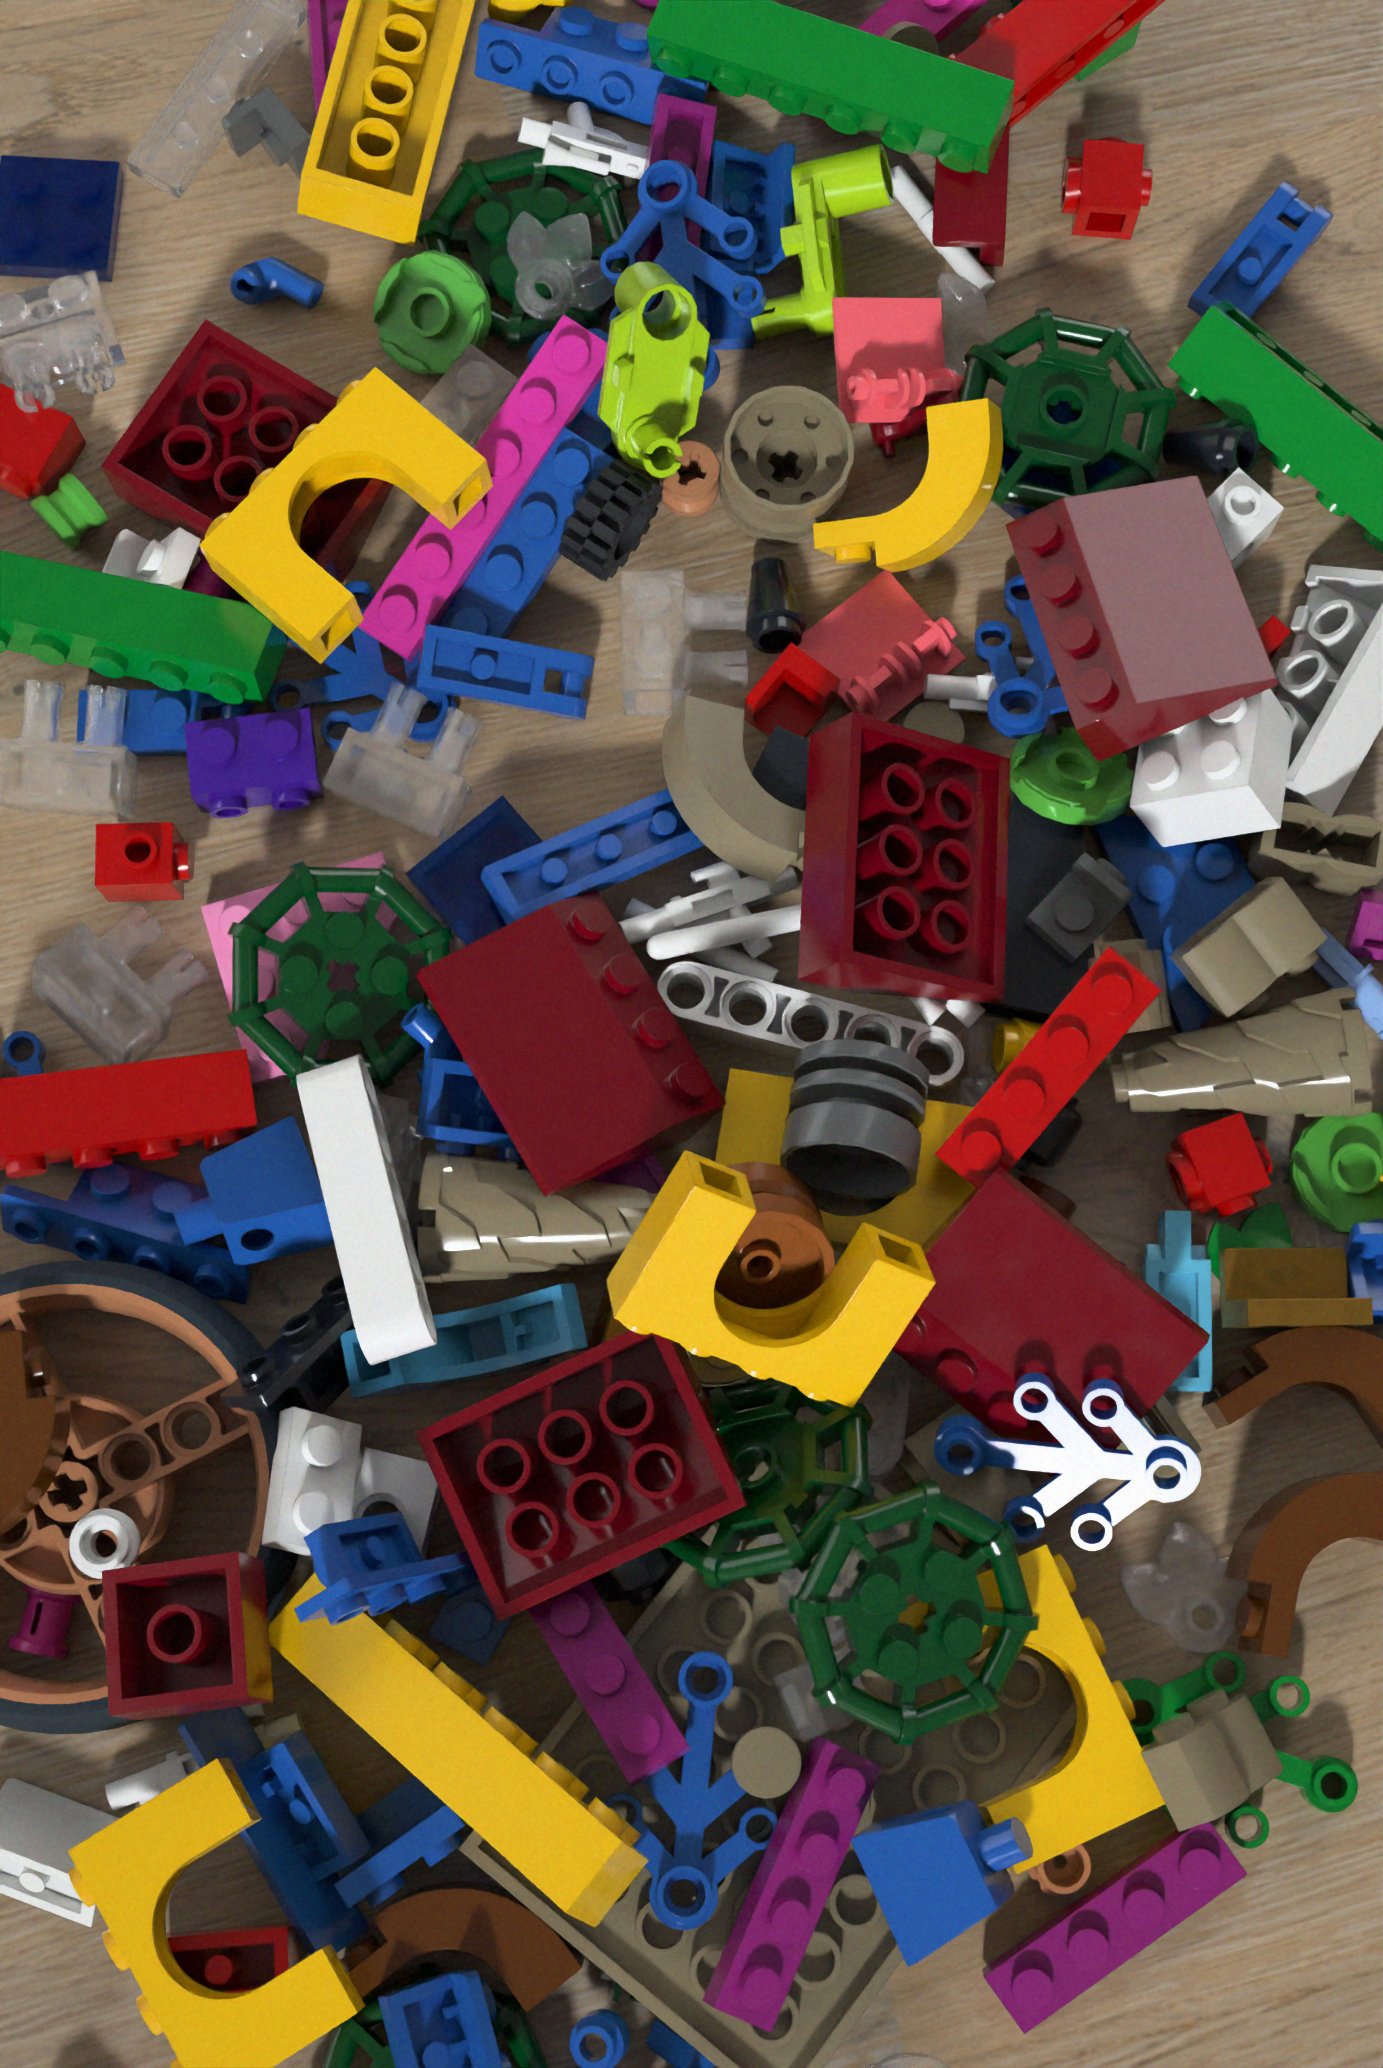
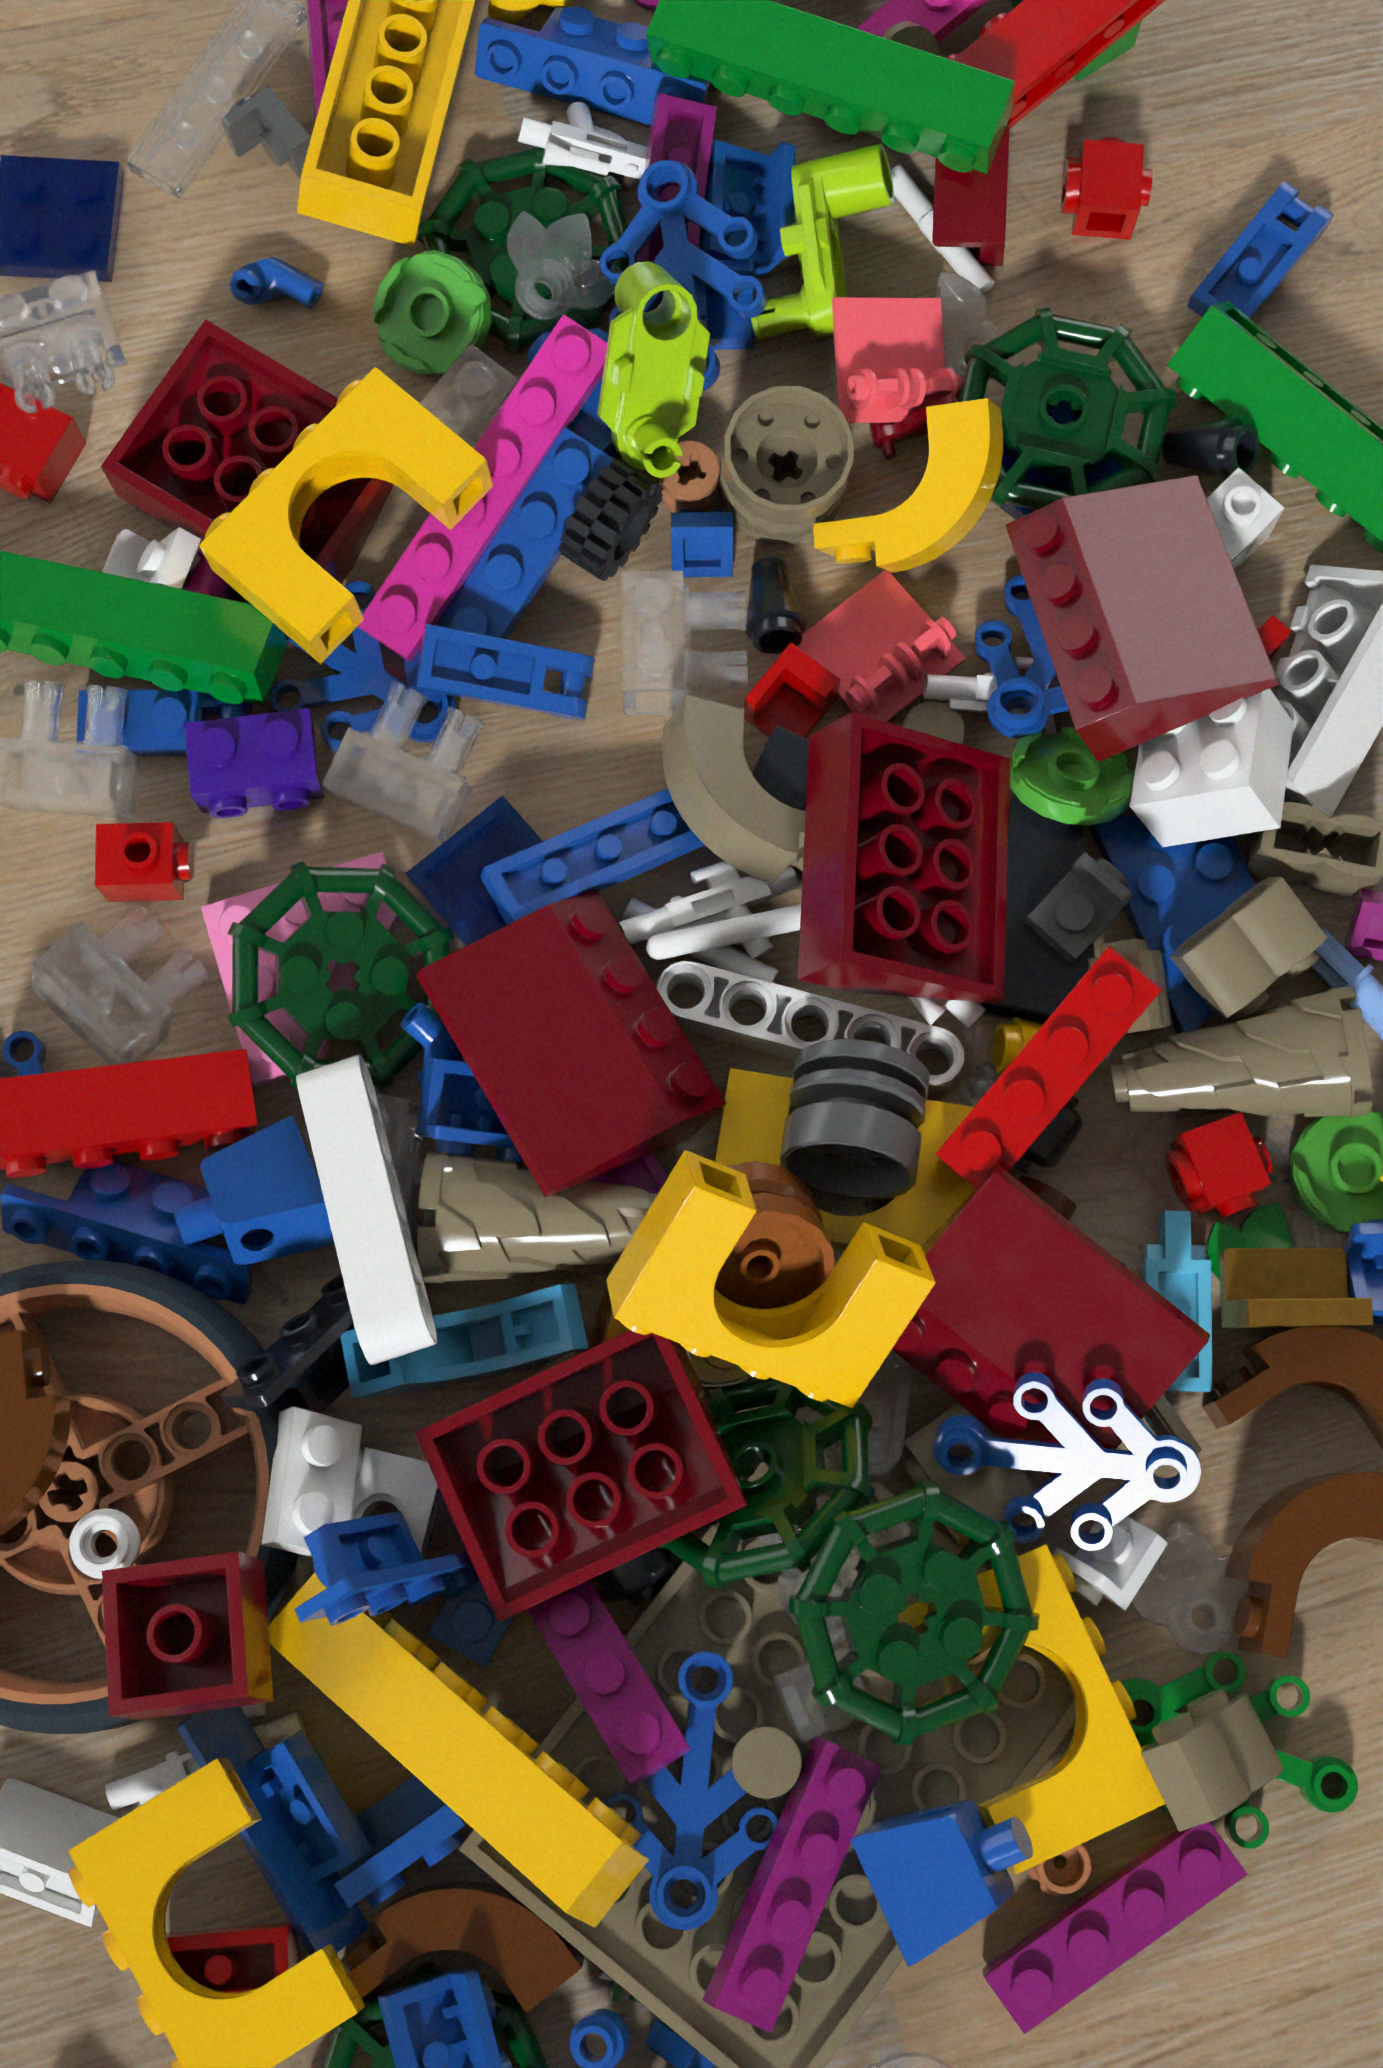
dark pink bush [8,1583,83,1659] -> none
bright green wheel [30,472,109,551] -> none
none -> blue tile [671,509,733,578]
none -> white bracket [1052,1516,1168,1611]

